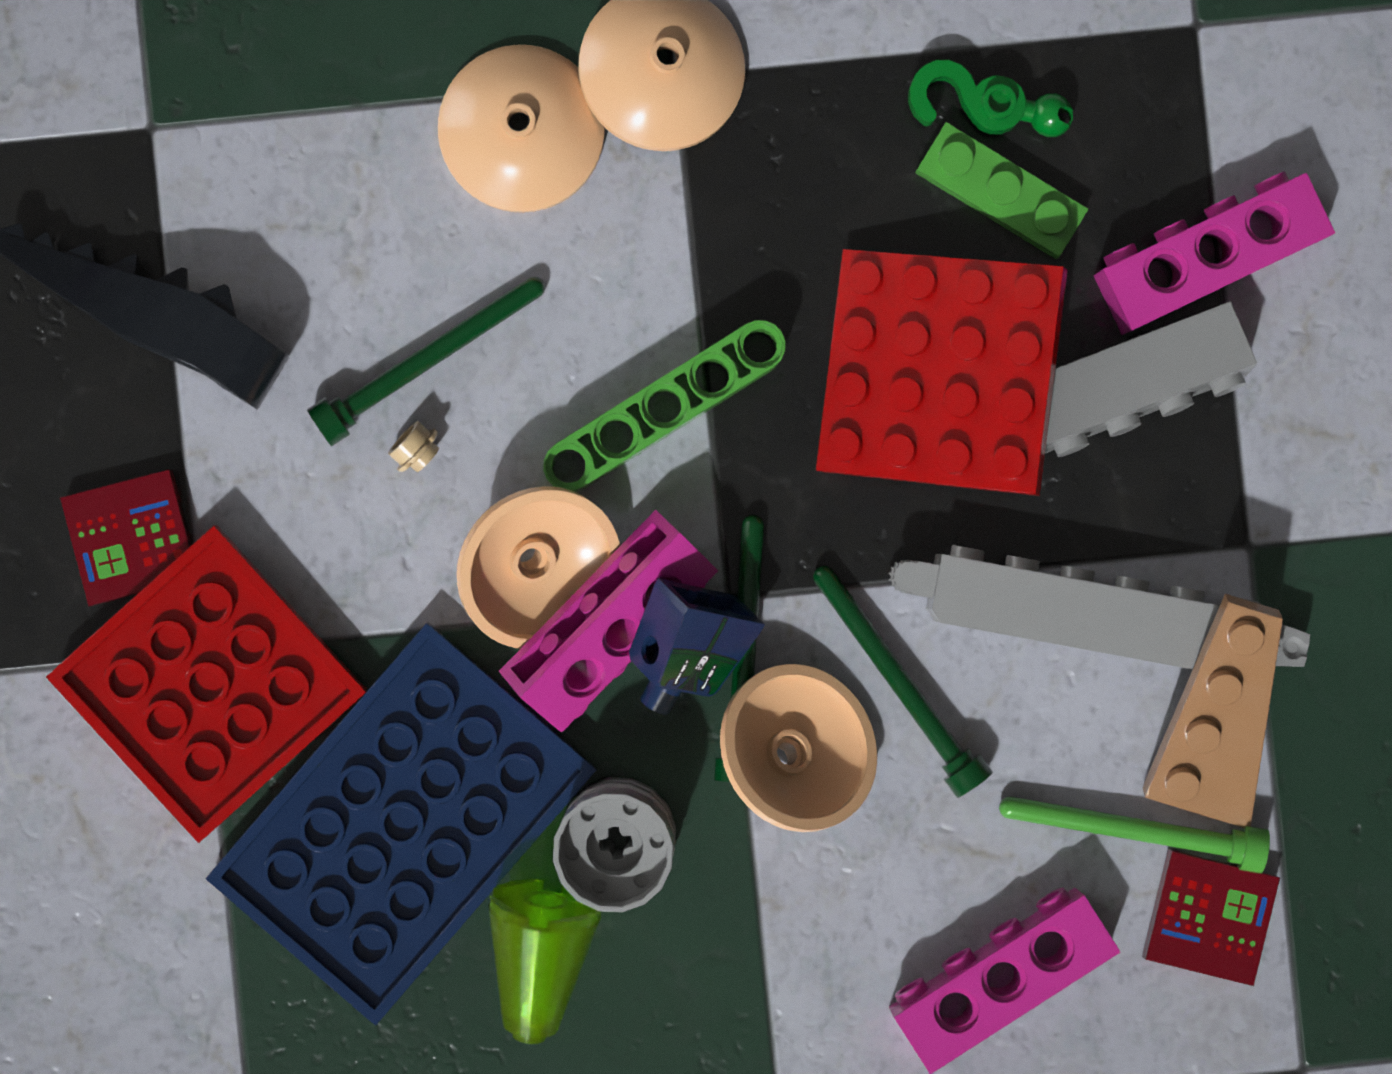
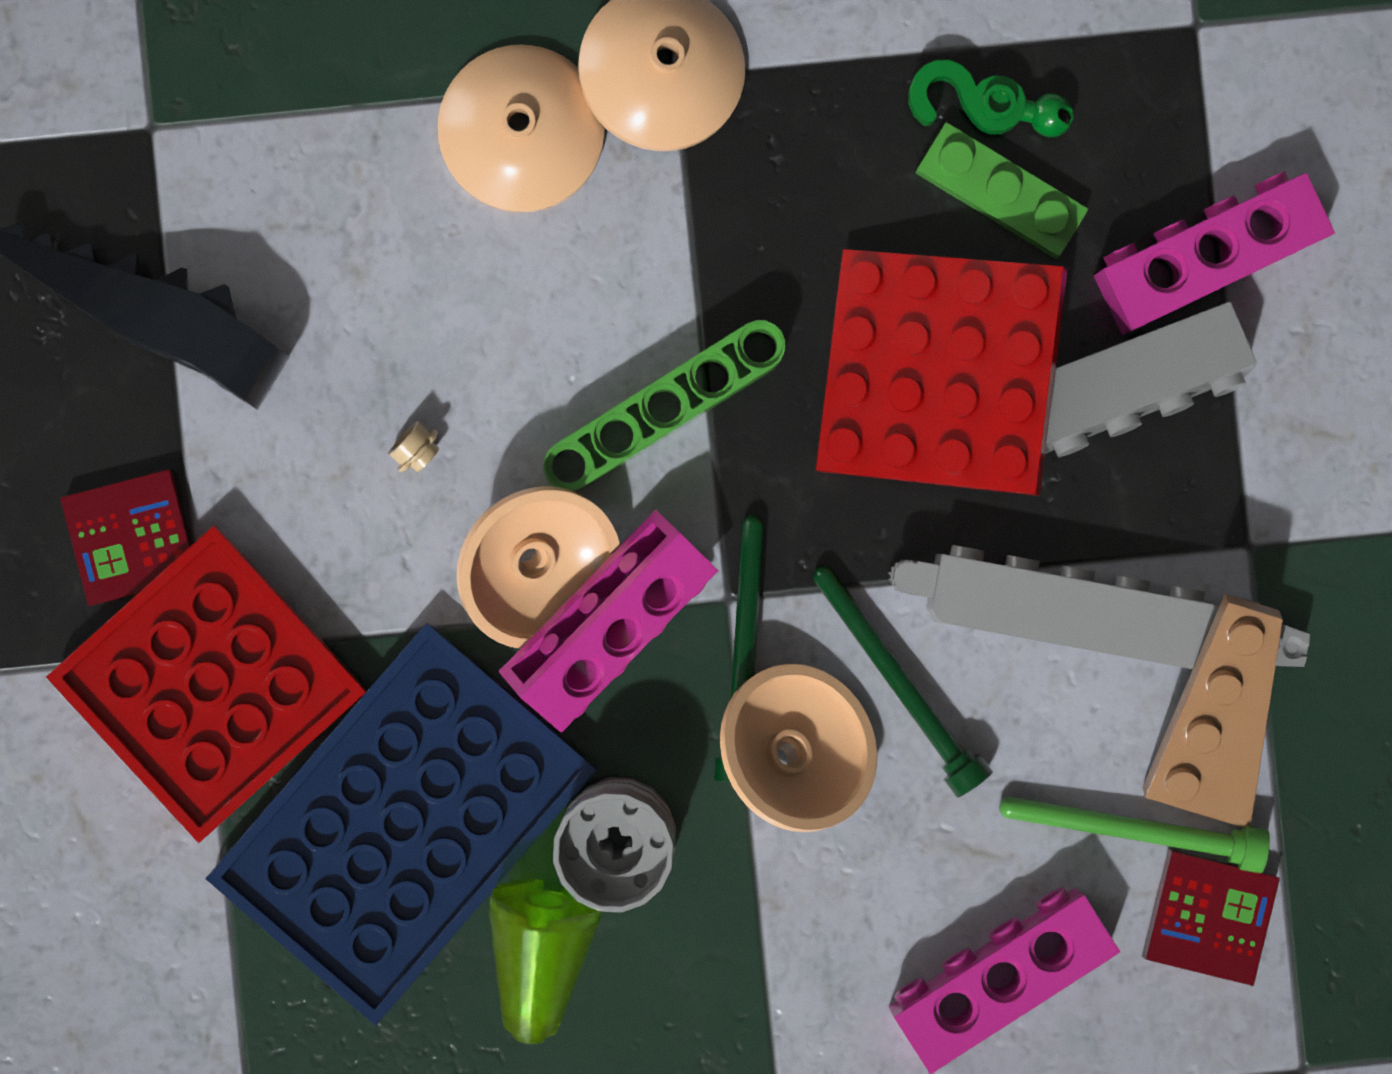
dark green piece [307,276,545,447] -> none
dark blue torso [629,578,765,715] -> none

